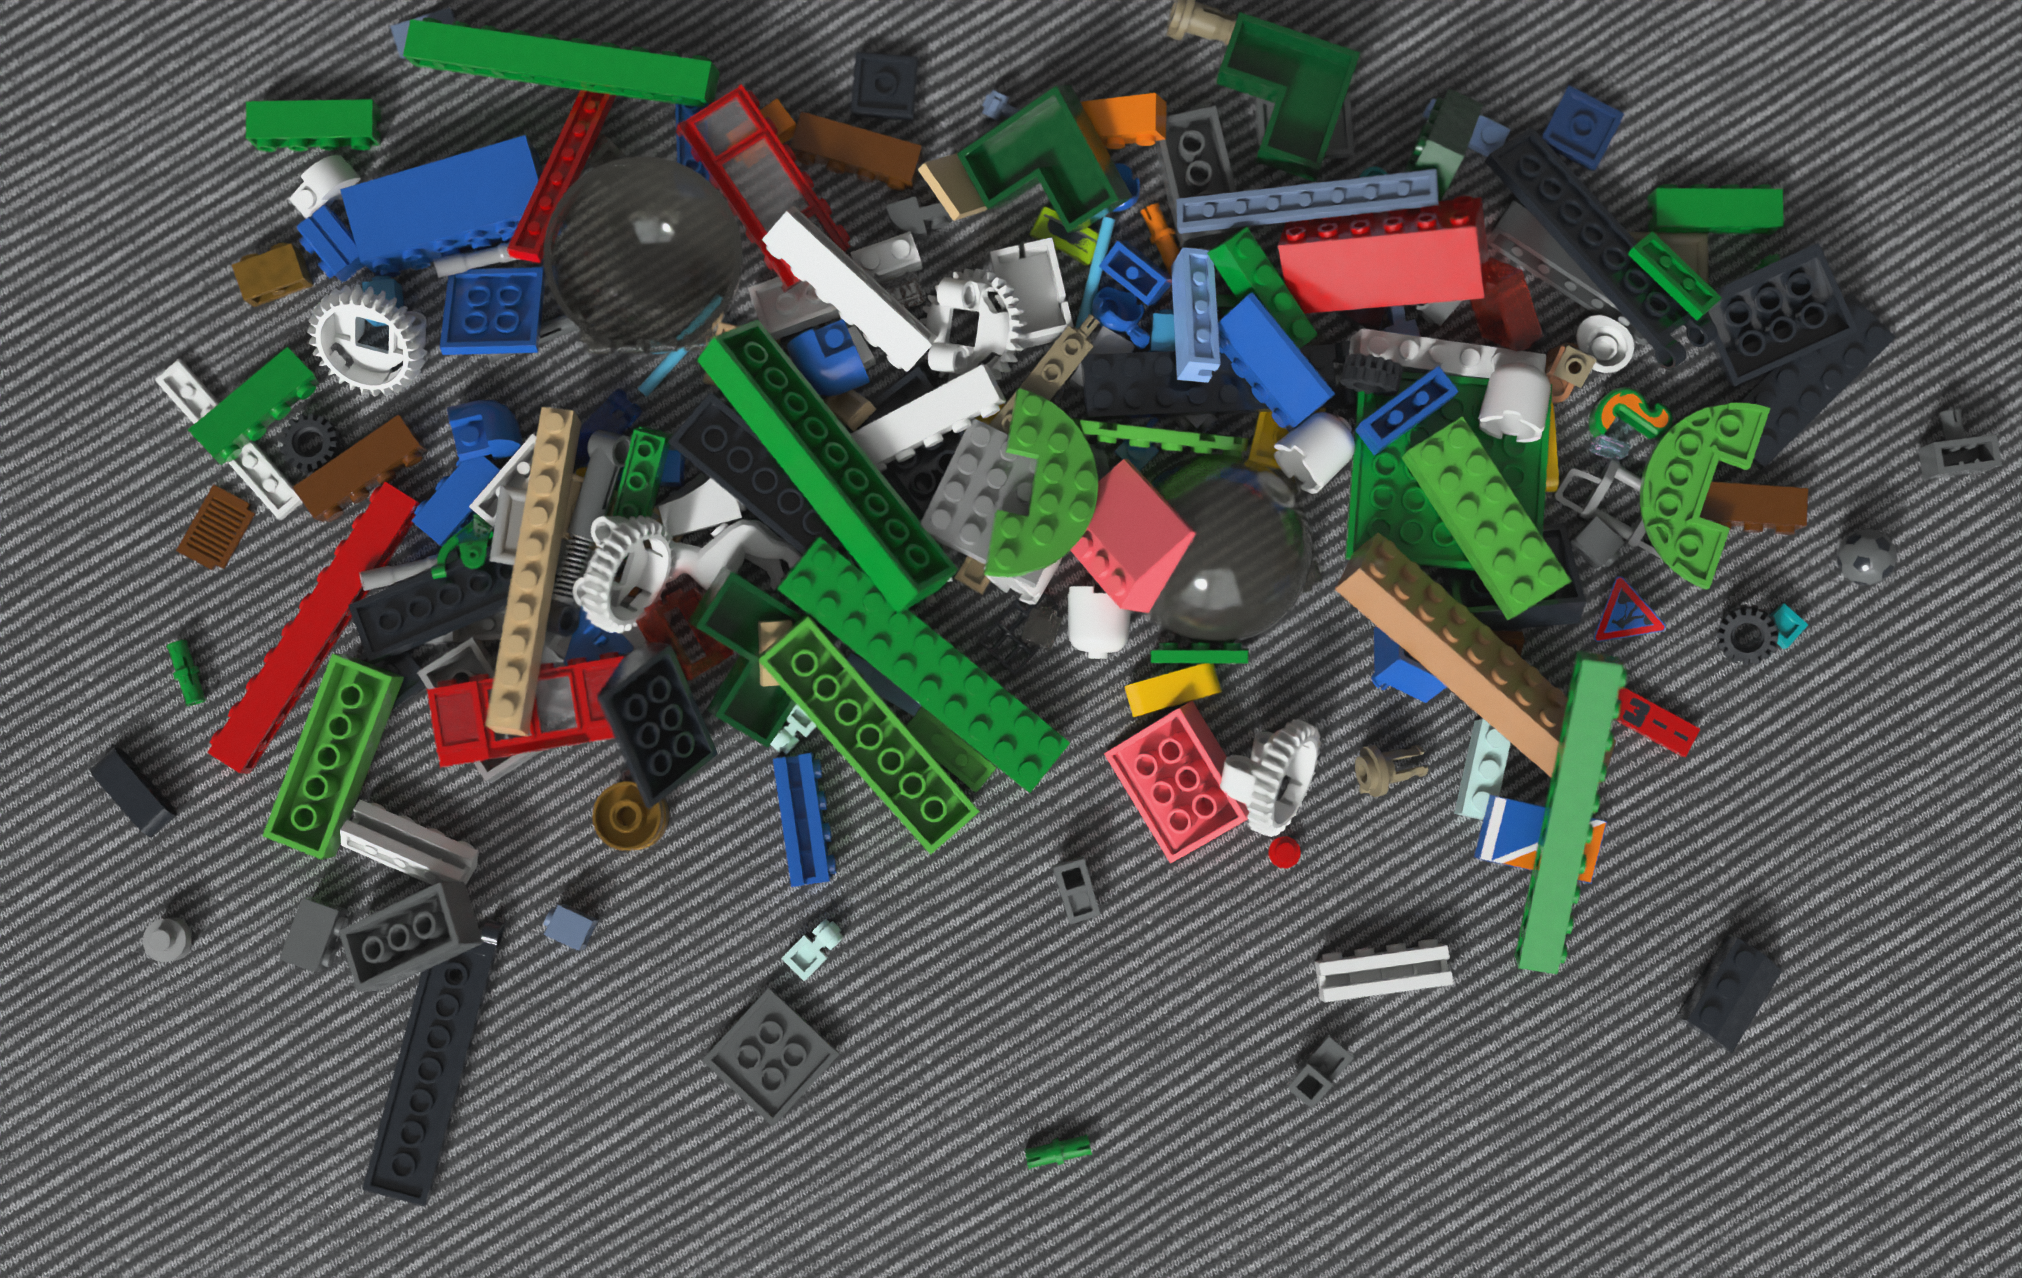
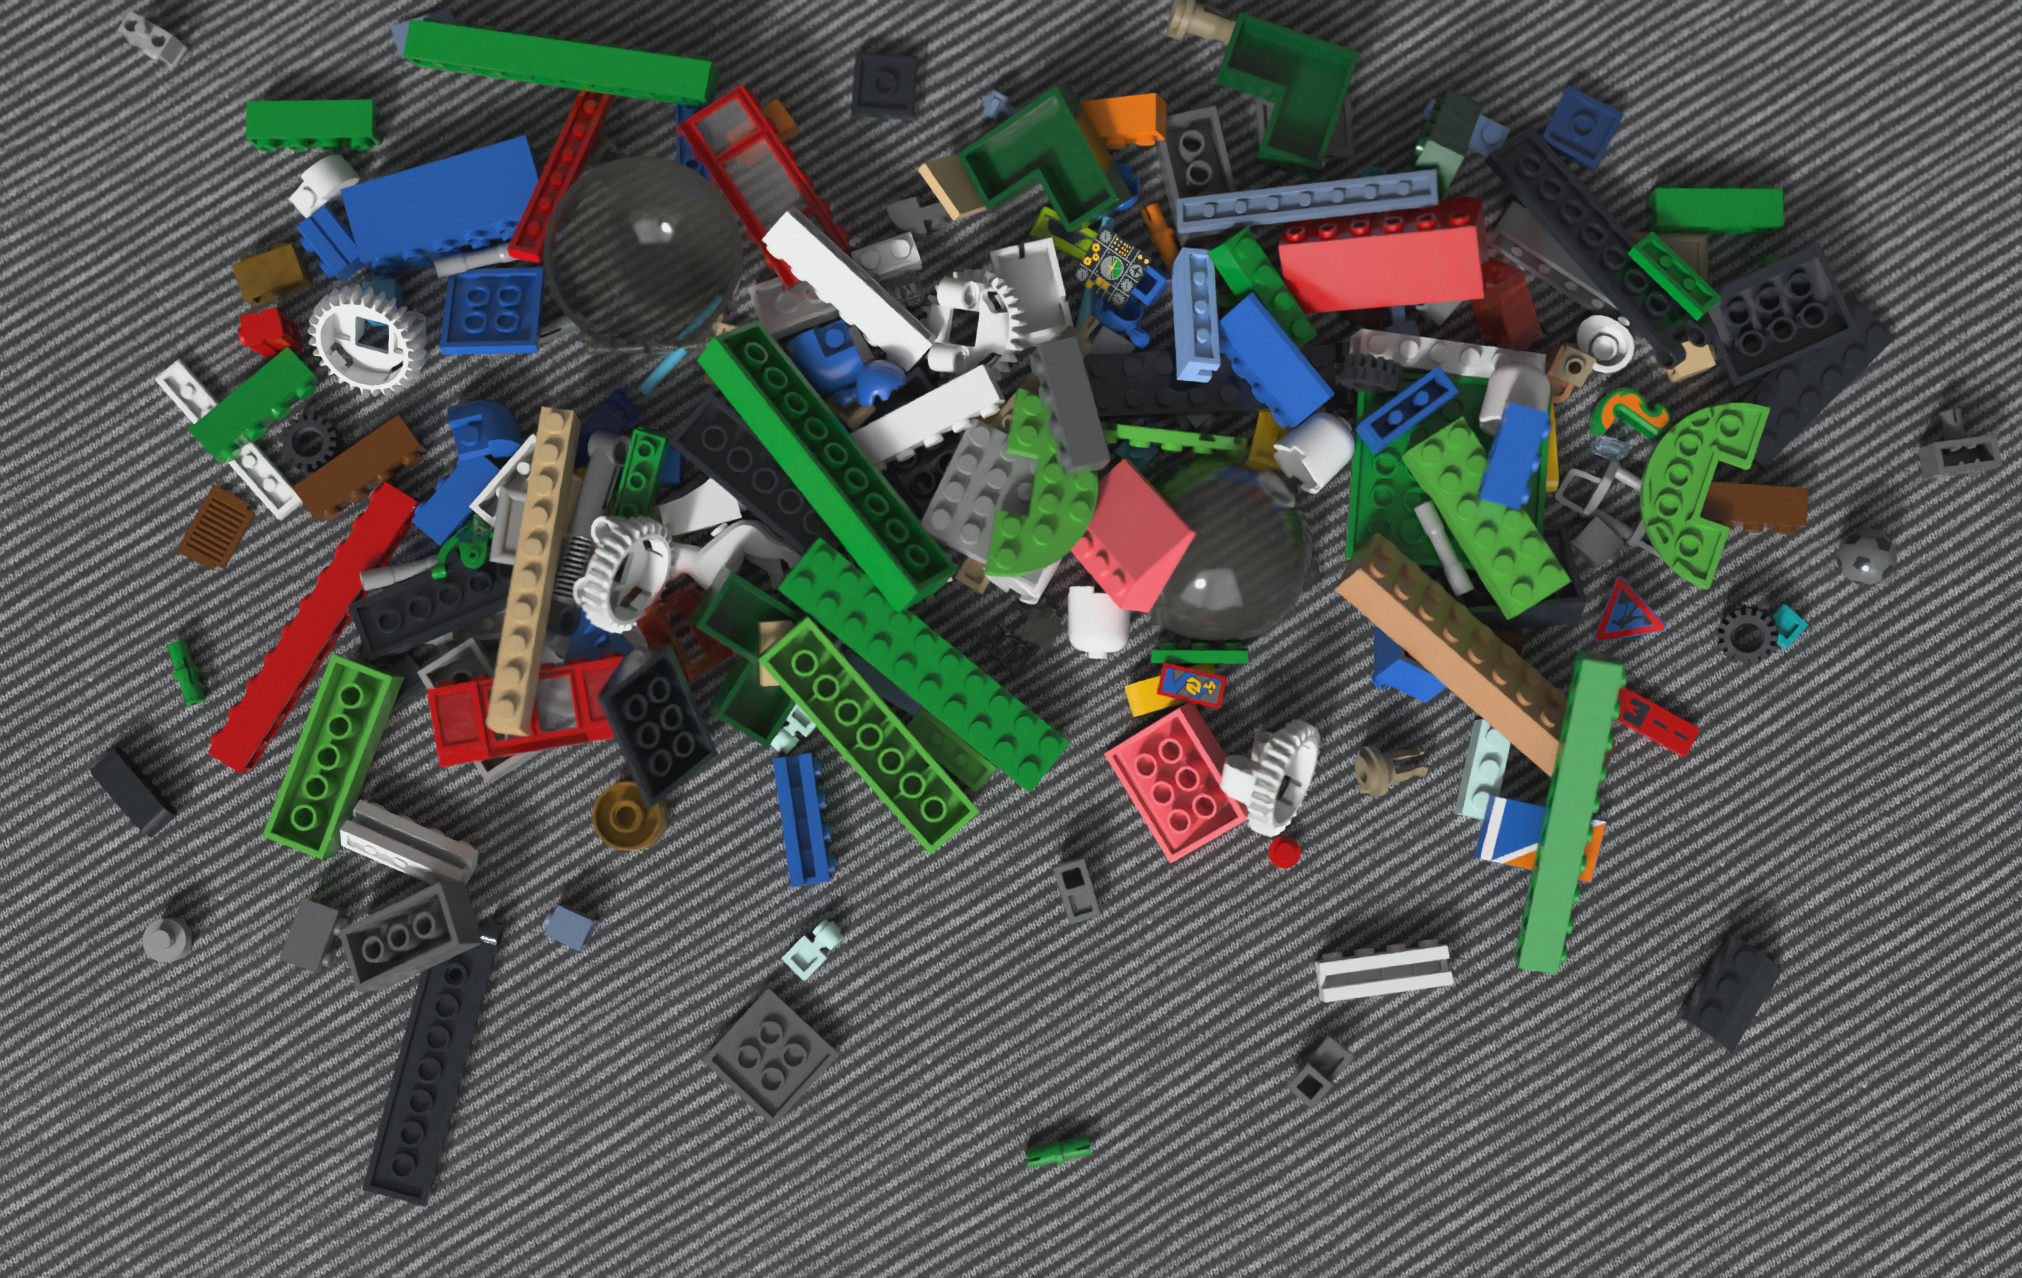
reddish brown brick [790,112,923,191] -> none
dark azure brick [1149,309,1176,352] -> none
none -> light grey piece [118,11,188,68]
none -> red brick [238,307,303,360]
none -> blue hair [833,360,907,408]
none -> dark grey brick [1030,336,1111,476]
none -> sticker [1072,226,1153,310]
none -> tile [1156,663,1227,709]
none -> light grey piece [1414,501,1474,597]
none -> blue brick [1476,401,1551,510]
none -> tan brick [1665,341,1716,383]

